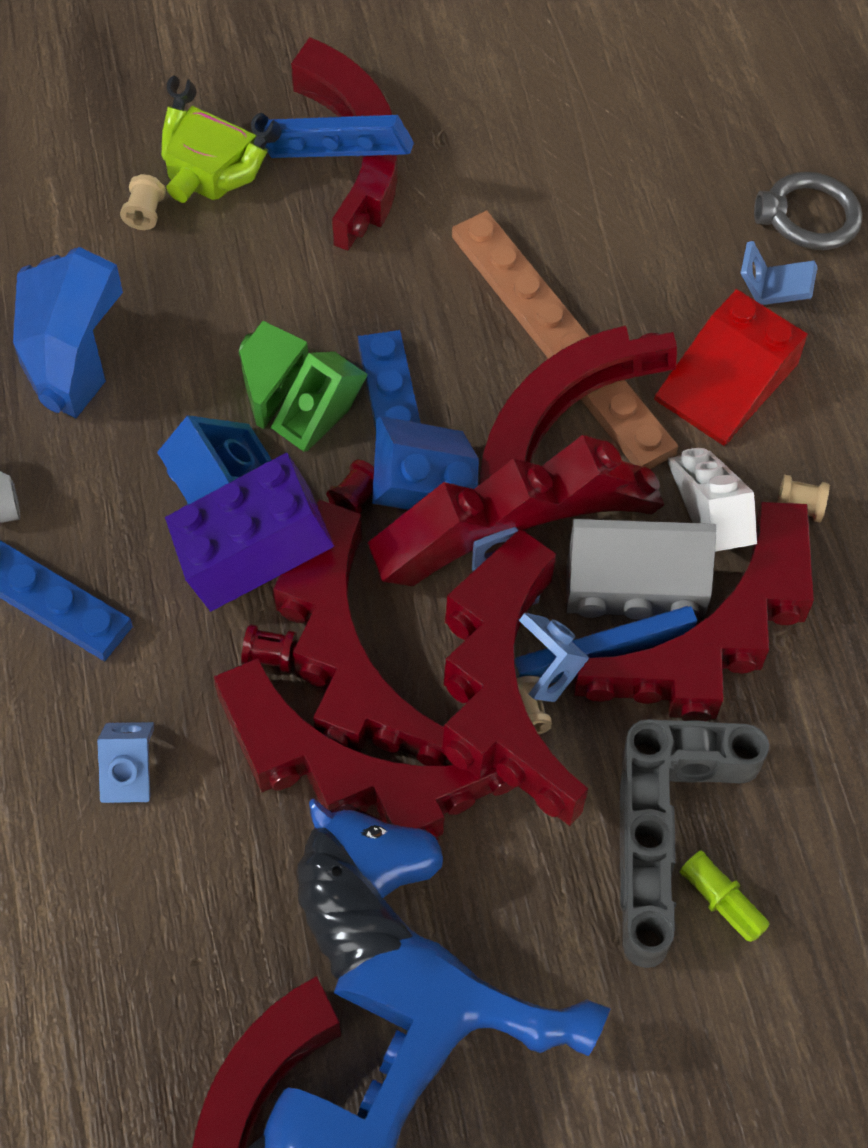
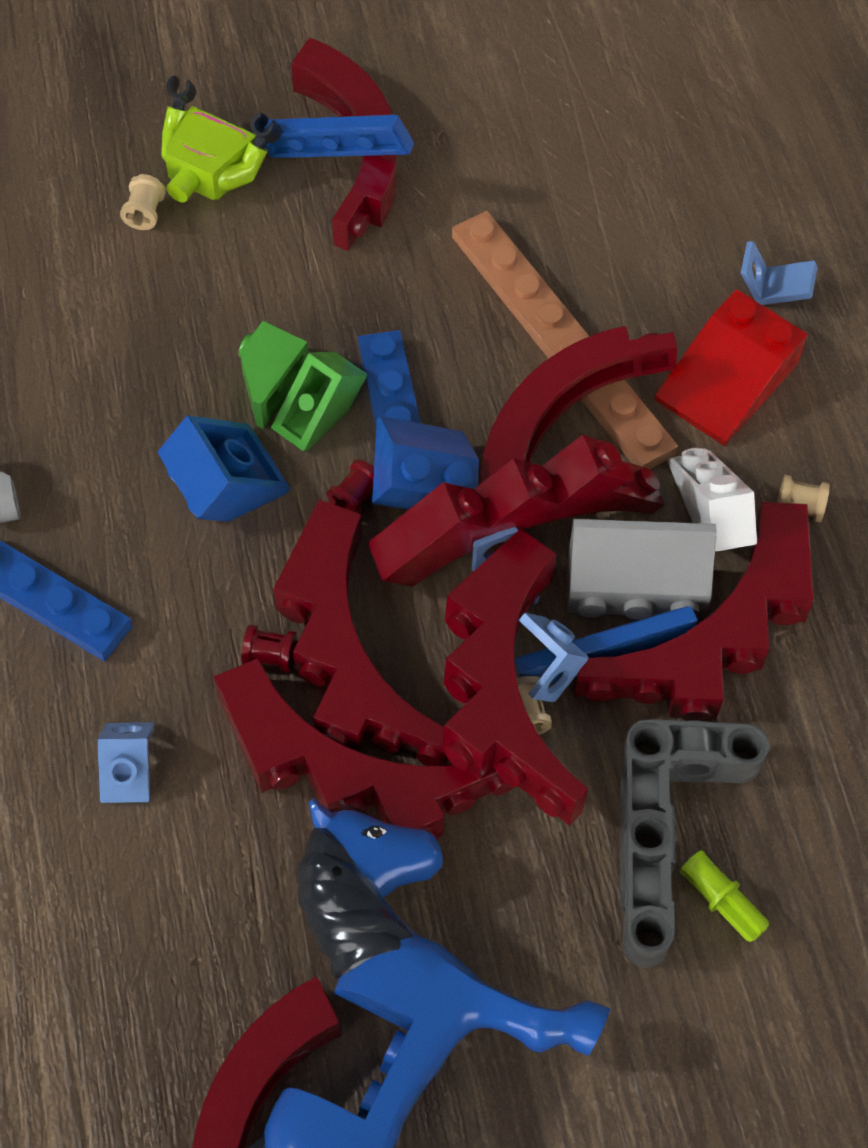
blue brick [13,247,123,418] -> none
dark purple brick [165,452,334,612] -> none
flat silver piece [754,172,863,250] -> none

